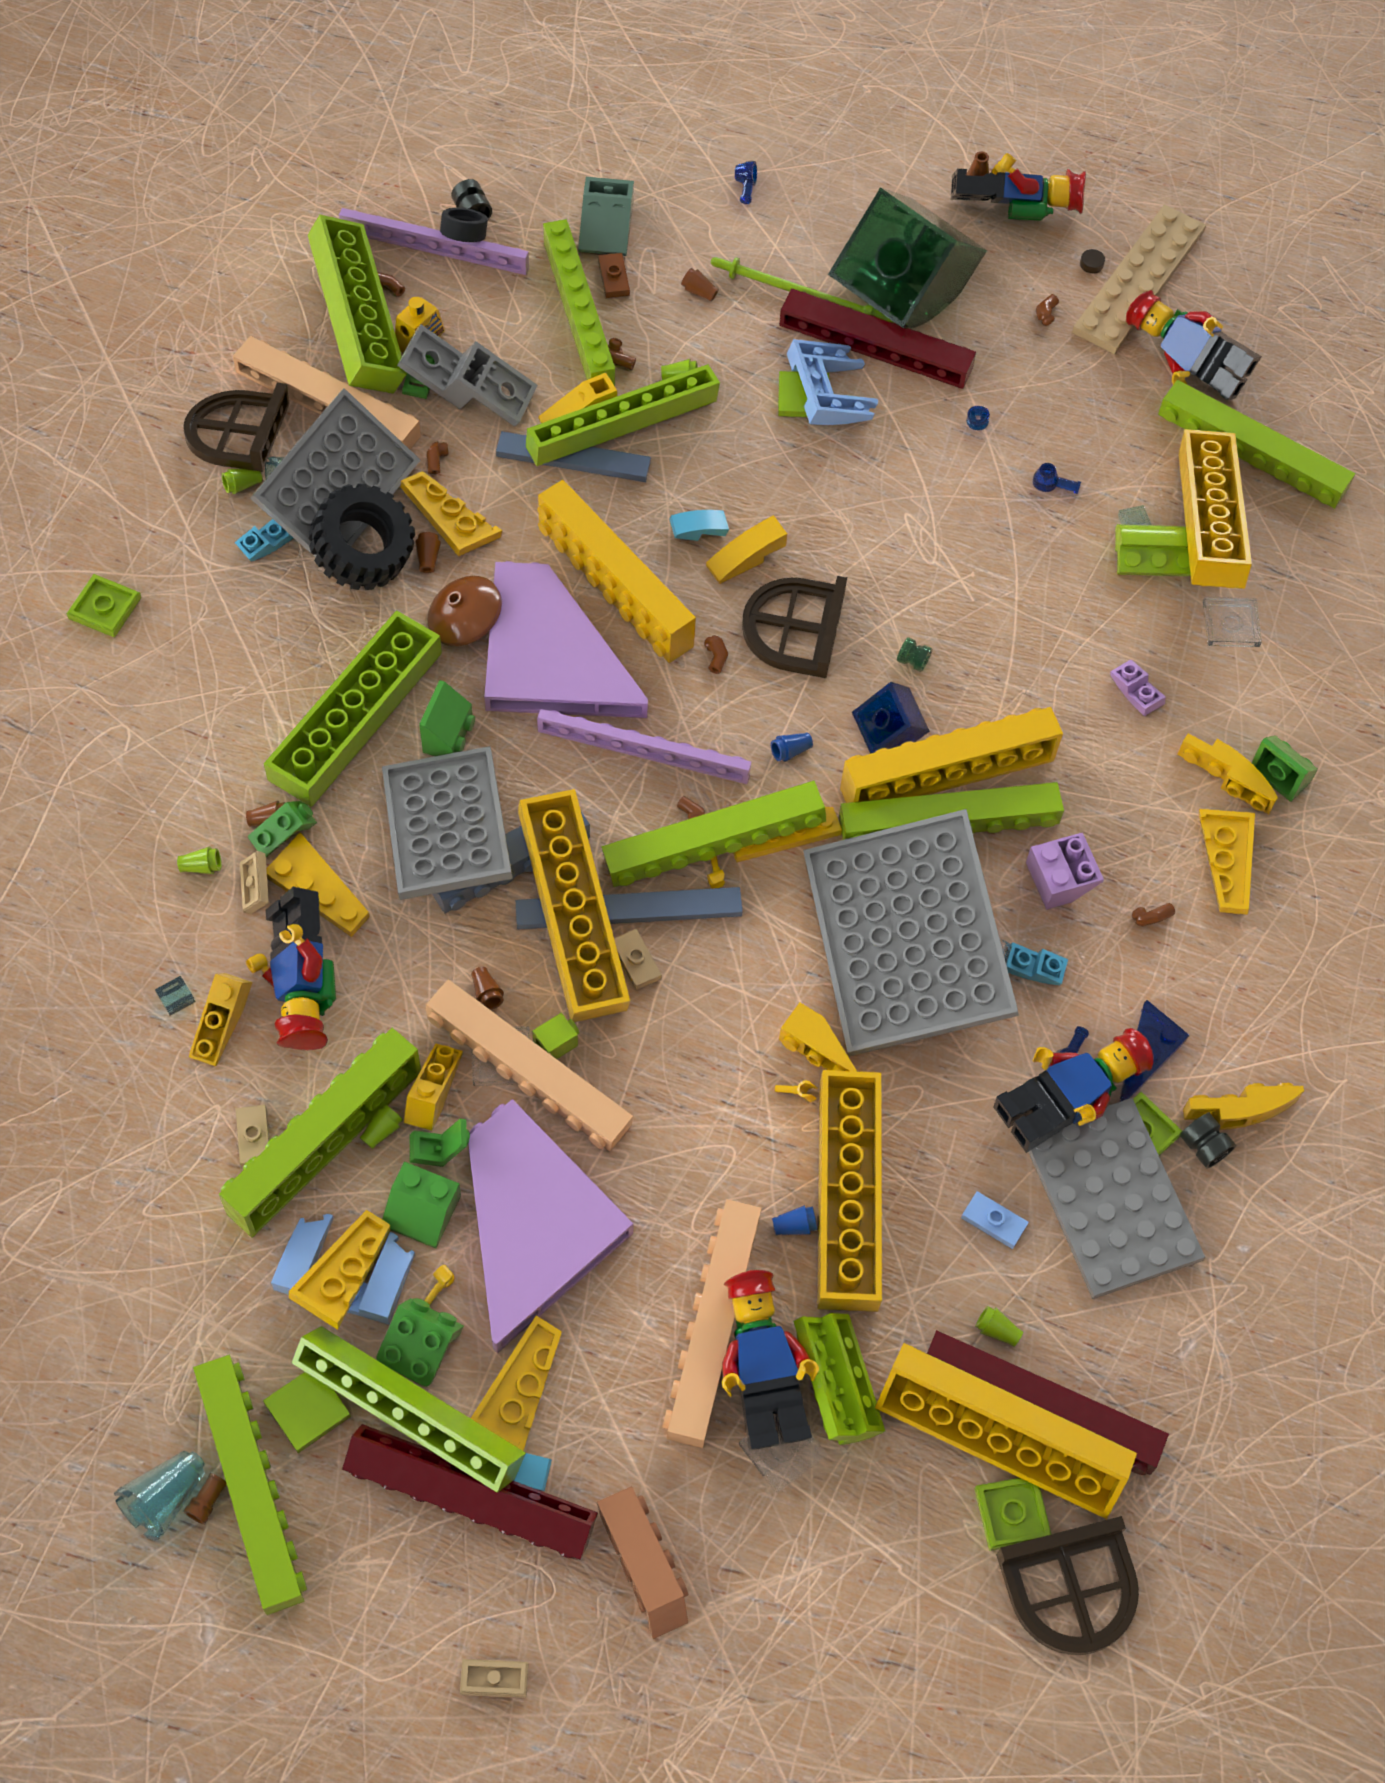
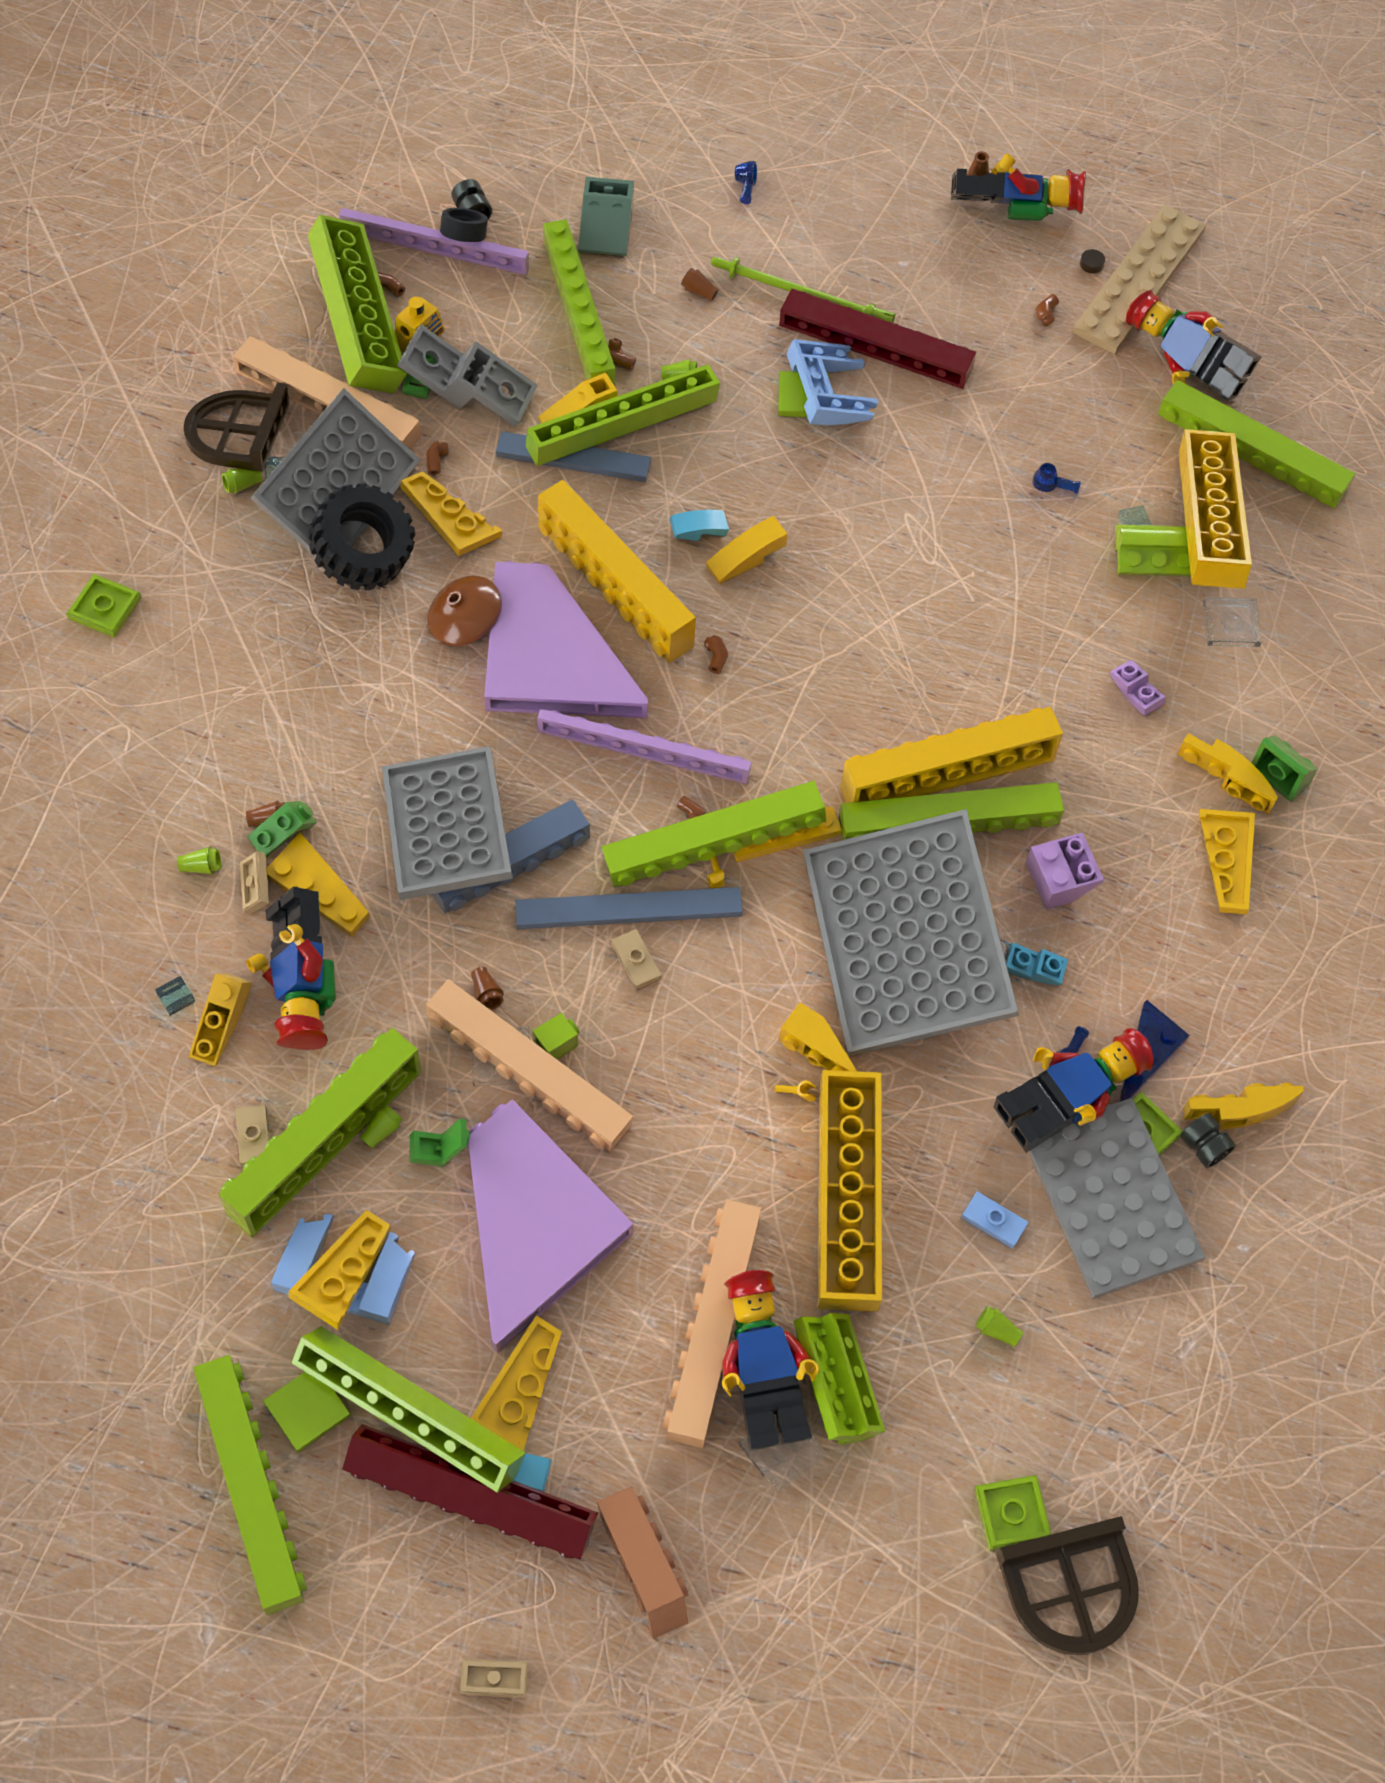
clear light blue cone [114,1451,205,1541] -> none
dark orange pin [183,1473,227,1525] -> none
medium azure slope [234,519,293,562] -> none
lime brick [264,610,442,807] -> none
bright green bracket [376,1298,464,1386] -> none
bright green slope [382,1161,461,1248] -> none
yellow slope [404,1043,463,1131] -> none
dark orange cone [415,532,441,573] -> none
bright green slope [419,680,475,756] -> none
yellow hand [424,1264,455,1304] -> none
yellow brick [518,789,630,1022] -> none
dark orange plate [598,253,630,298] -> none
dark brown window [742,576,848,678] -> none
blue cone [771,732,813,762] -> none
blue cone [772,1205,818,1235] -> none
clear green brick [828,187,988,329] -> none
clear blue slope [852,682,930,754] -> none
yellow brick [875,1343,1137,1519] -> none
clear green wheel [897,637,932,672] -> none
dark red brick [927,1330,1169,1475] -> none
clear blue bush [966,406,990,431] -> none
dark orange arm [1132,903,1175,927] -> none

